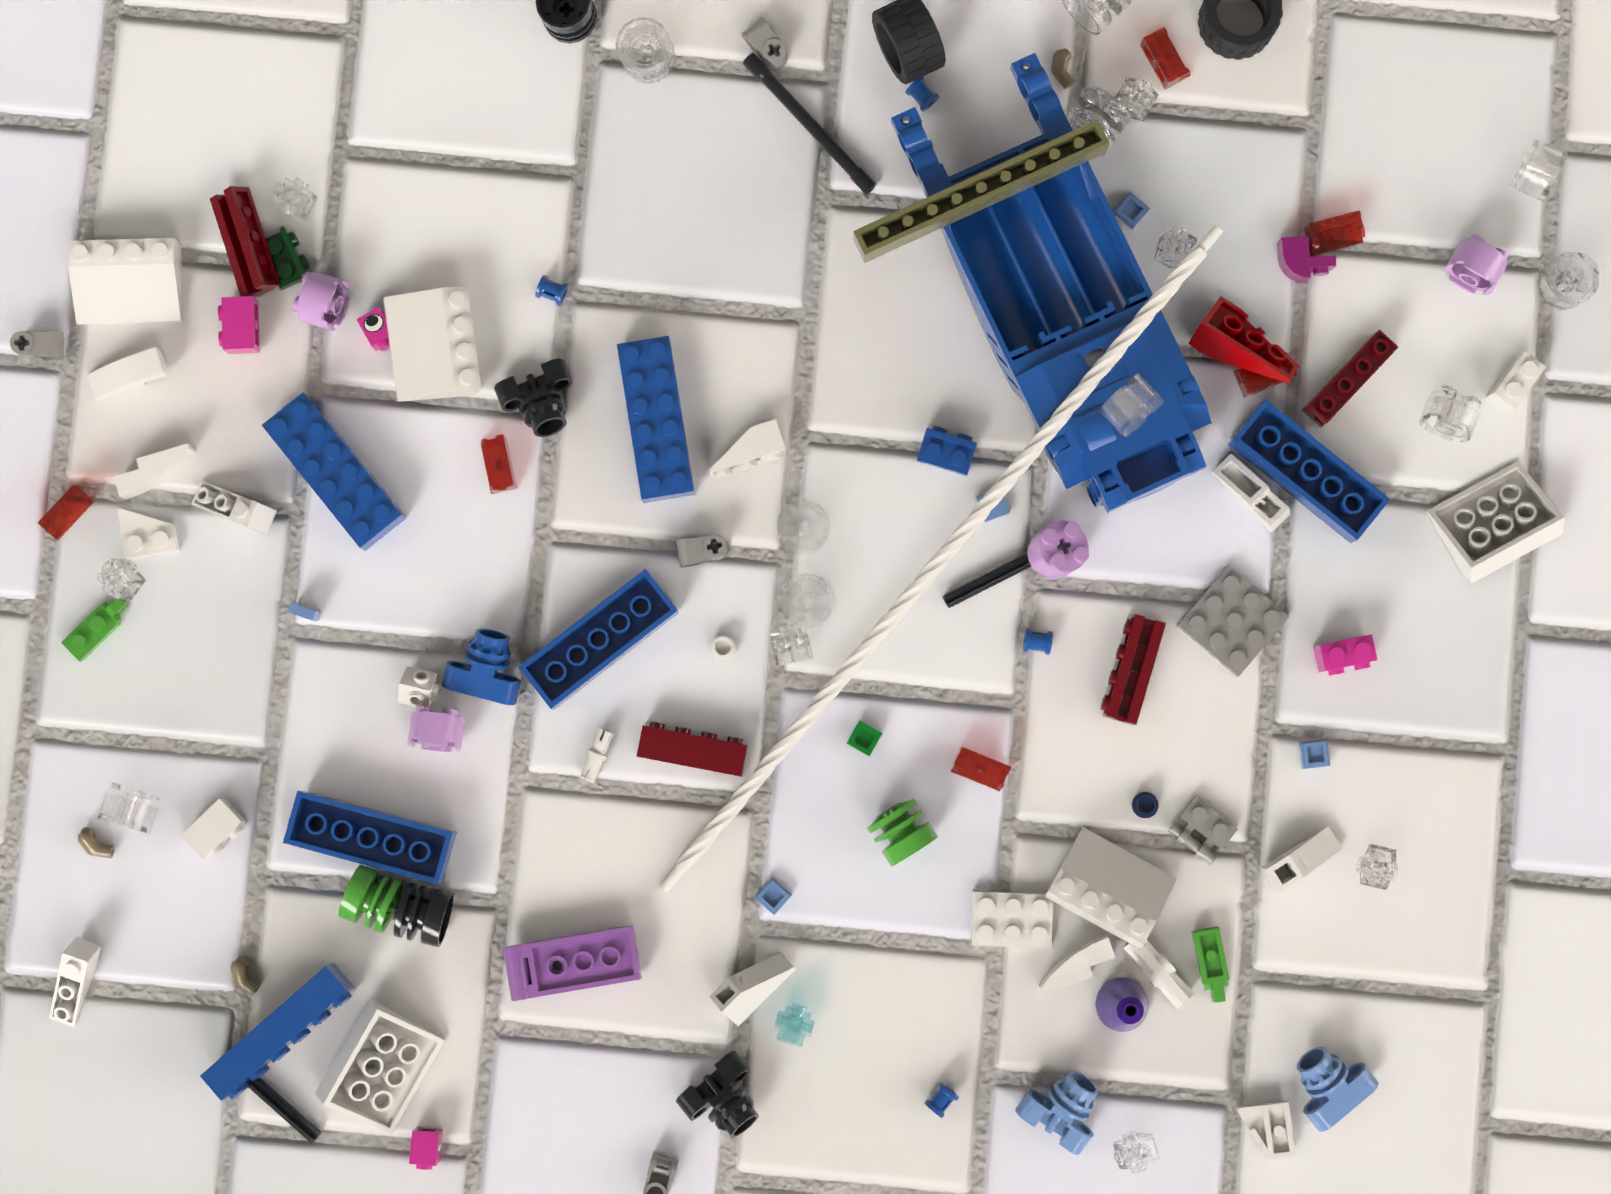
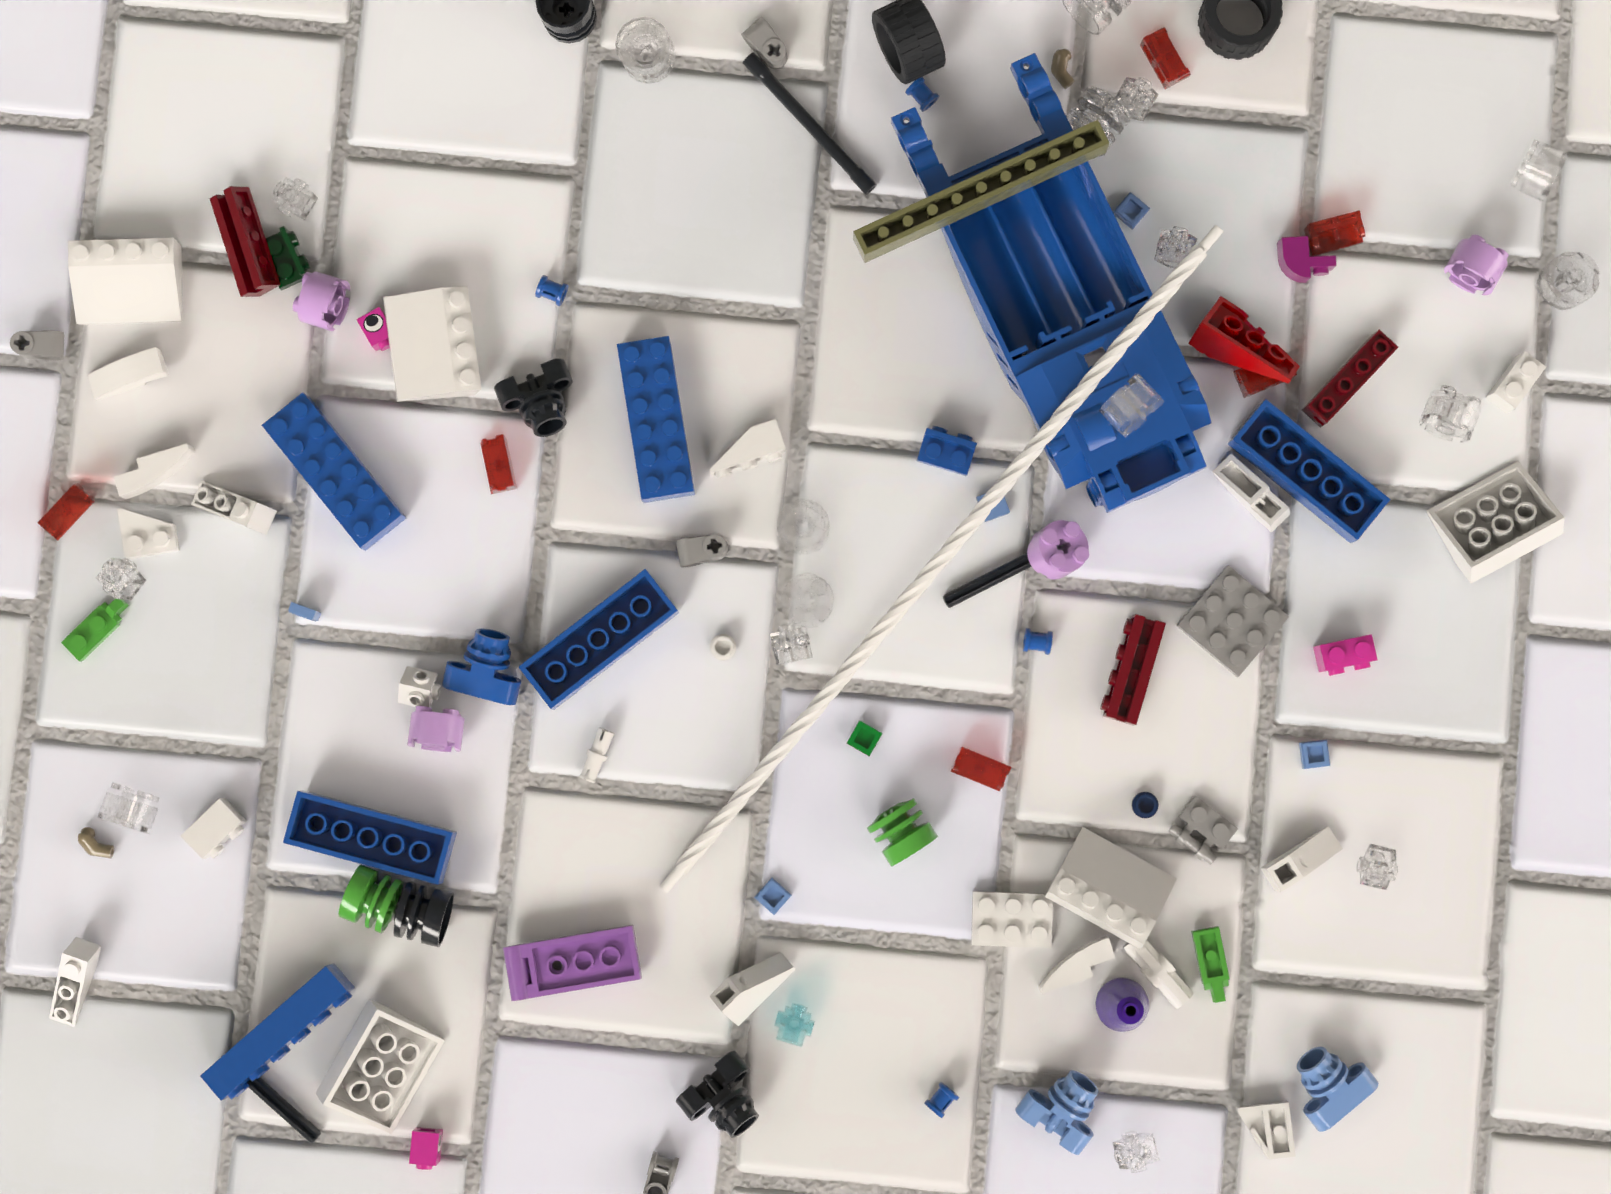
dark pink brick [218,296,260,354] -> none
dark tan arm [230,956,260,996] -> none
dark red brick [636,721,748,777] -> none

